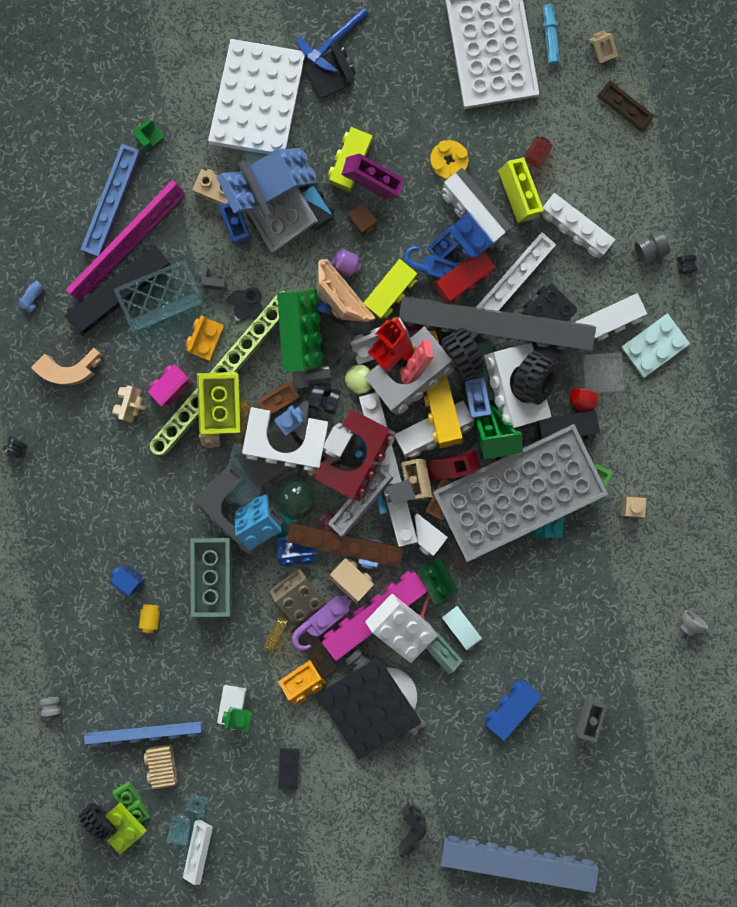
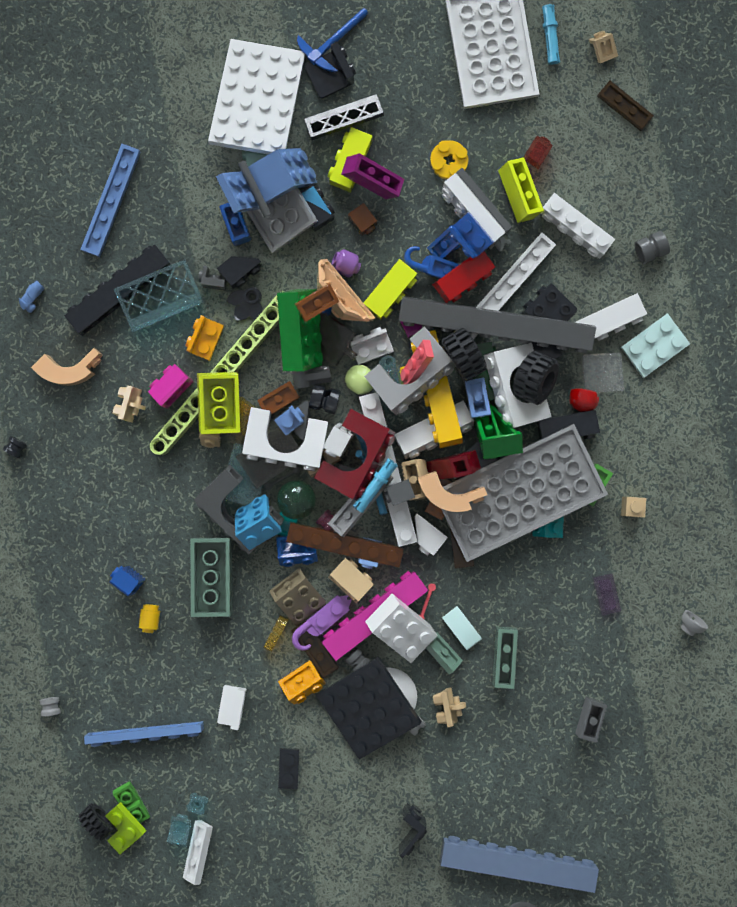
dark pink plate [66,180,185,303] -> none
green panel [132,118,164,152] -> none
tan brick [144,744,178,789] -> none
tan brick [192,169,229,205] -> none
green bracket [221,707,253,732] -> none
red piece [368,317,414,372] -> none
dark green bracket [417,558,458,605] -> none
blue brick [485,679,542,741] -> none
black wheel [677,255,698,274] -> none
none -> black slope [217,256,262,289]
none -> dark orange plate [295,284,339,322]
none -> fence [304,94,384,140]
none -> medium azure pin [353,458,398,513]
none -> light nougat arch [417,471,487,512]
none -> tan hips [433,688,466,727]
none -> sand green brick [492,626,518,689]
none -> clear purple plate [593,573,621,615]

